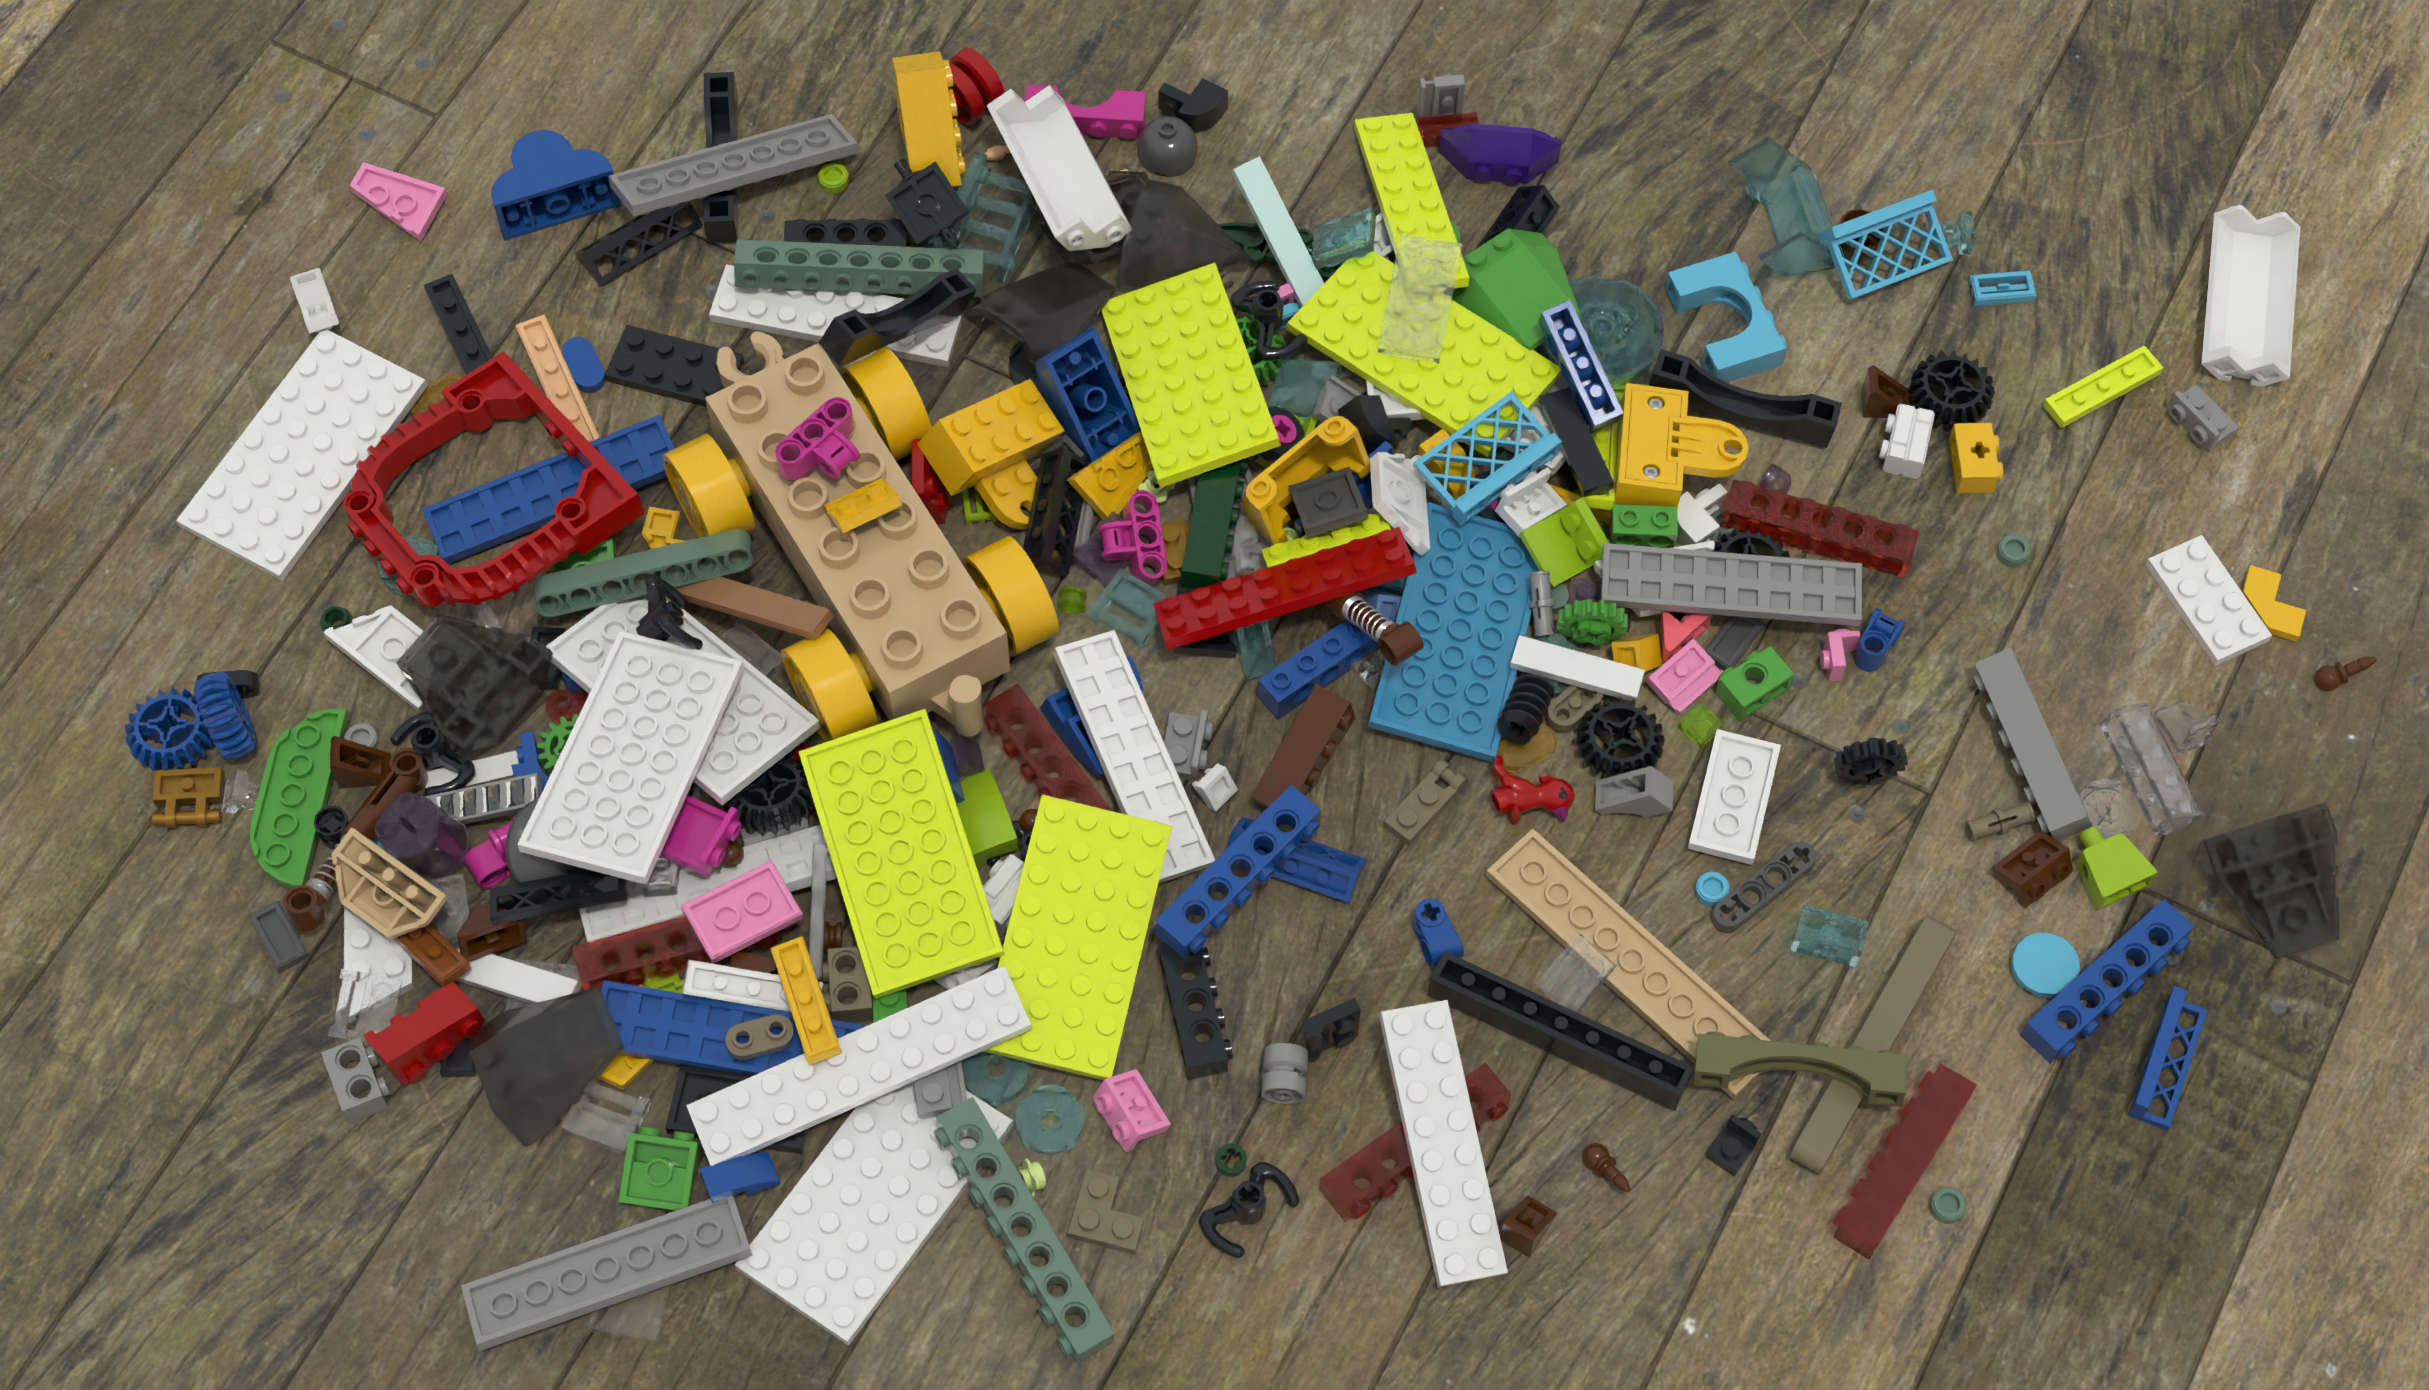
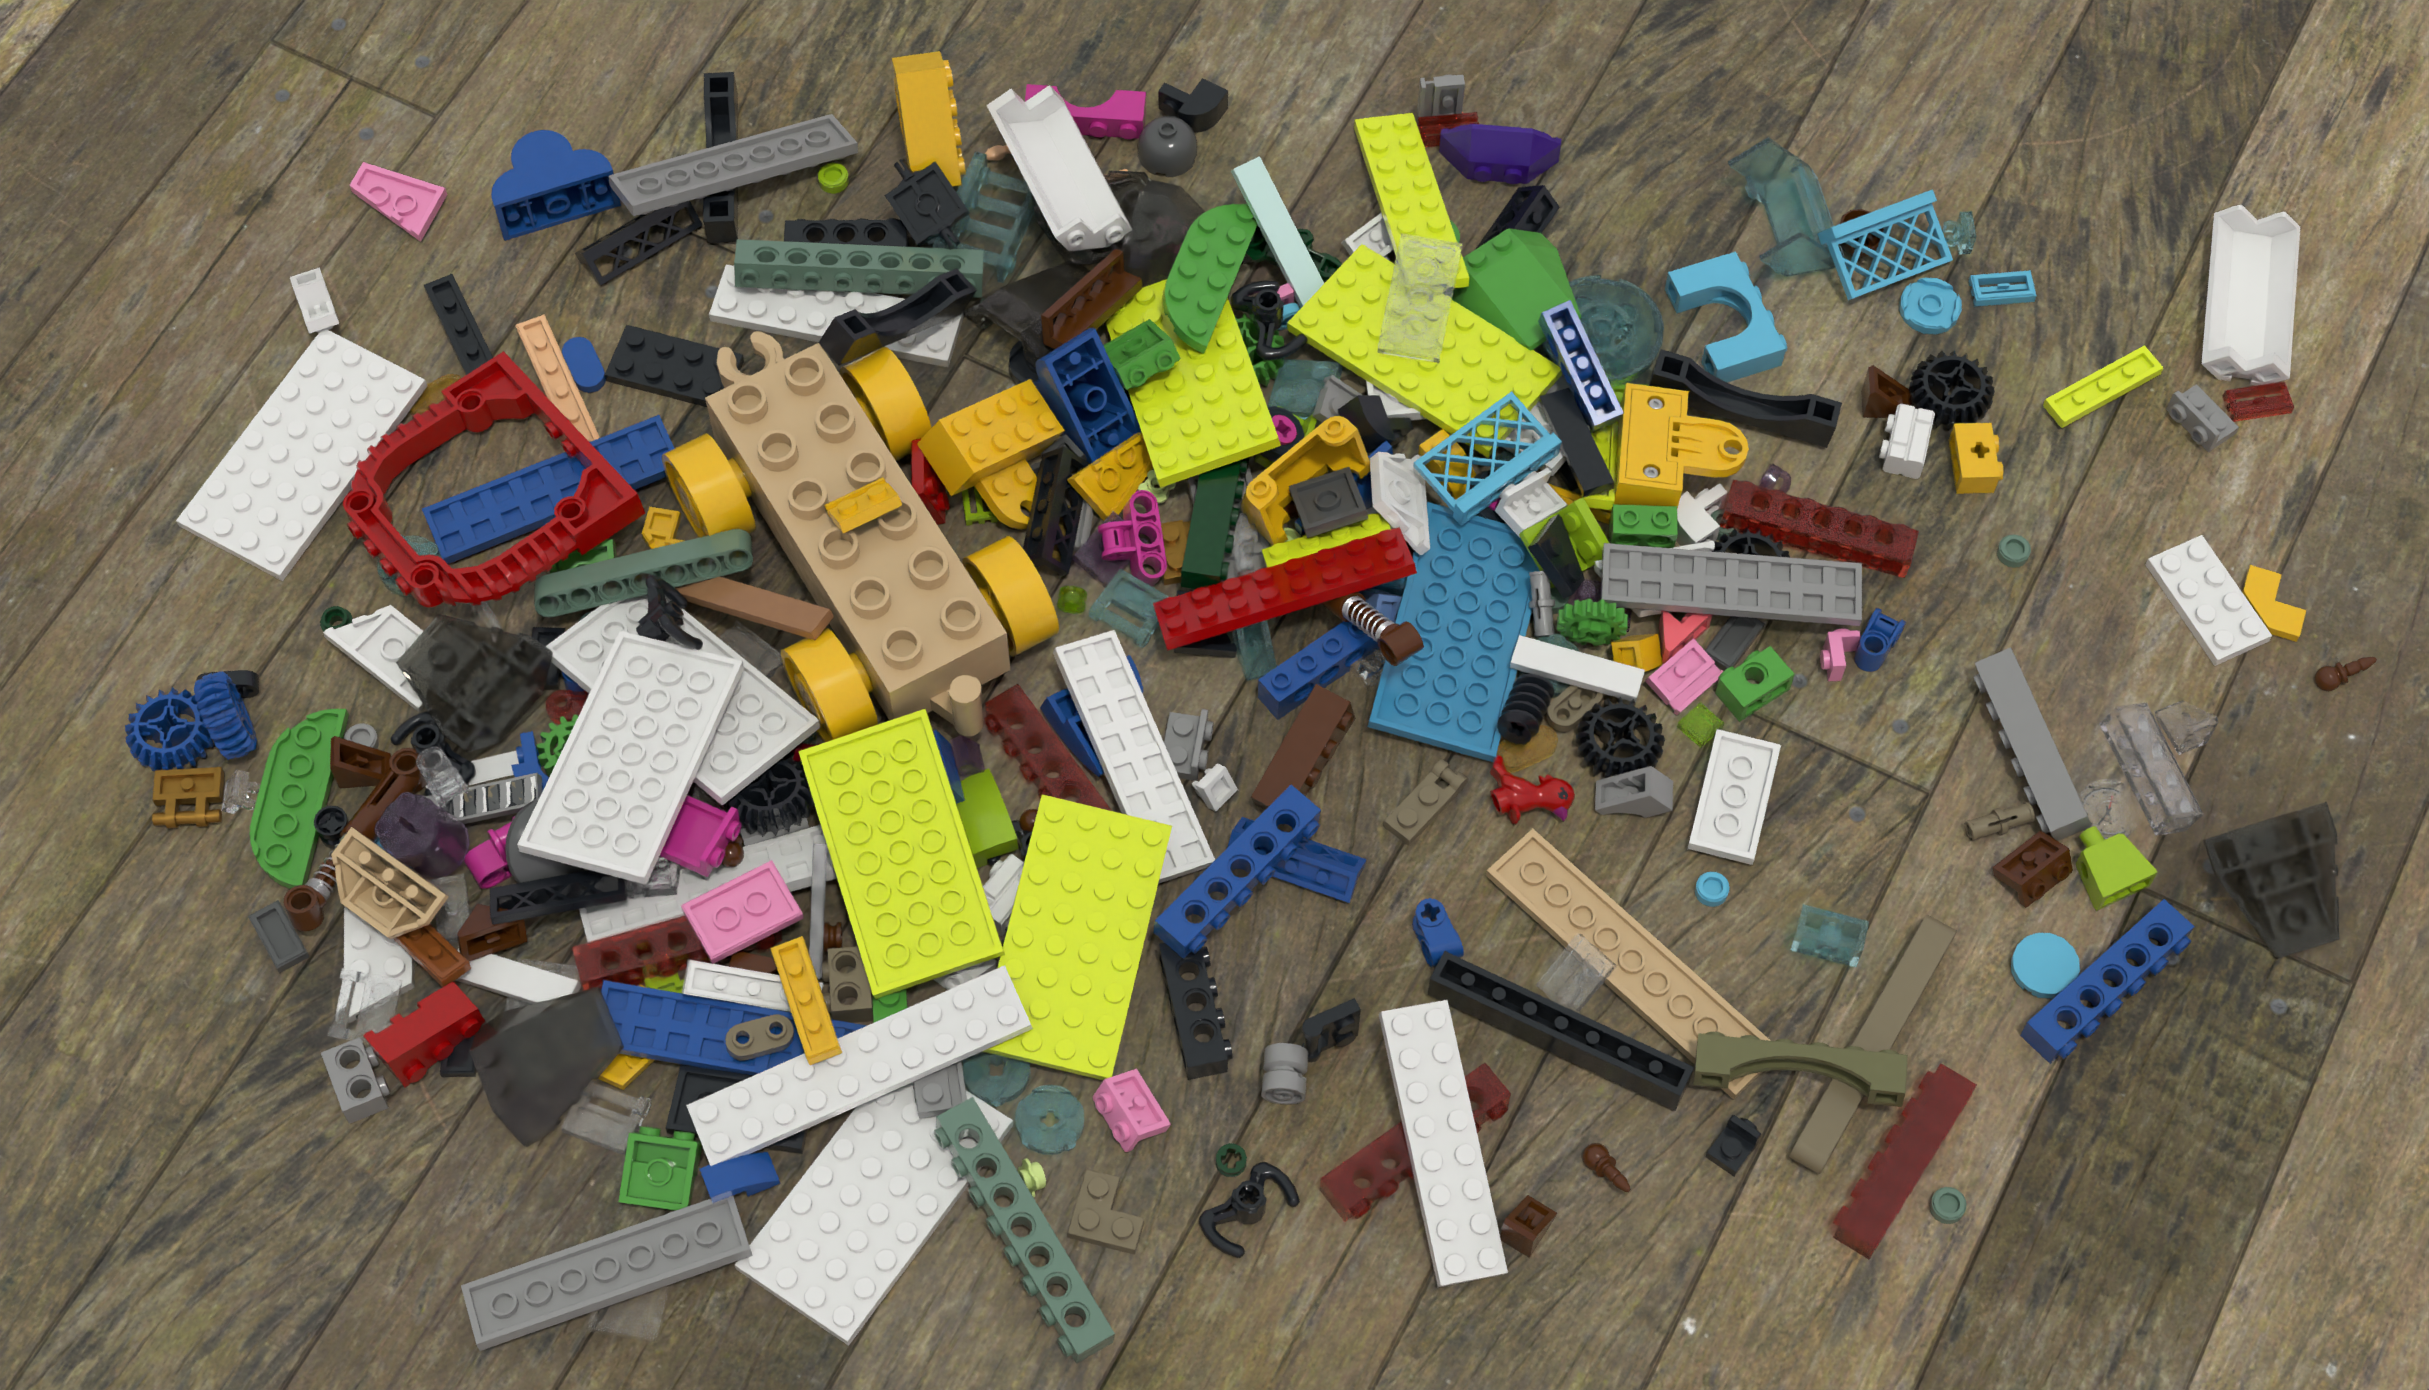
dark pink piece [775,397,860,481] -> none
red wheel [948,47,1005,126] -> none
clear light blue plate [1312,208,1376,269] -> none
dark grey beam [1711,842,1816,933] -> none
black gear [1834,738,1908,785] -> none
blue fence [2128,986,2208,1131] -> none
none -> clear piece [416,746,471,809]
none -> reddish brown fence [1041,249,1142,349]
none -> bright green plate [1103,319,1181,390]
none -> bright green plate [1162,204,1258,354]
none -> black wing [1528,514,1585,599]
none -> medium azure tile [1899,277,1962,335]
none -> clear red tile [2223,382,2294,422]

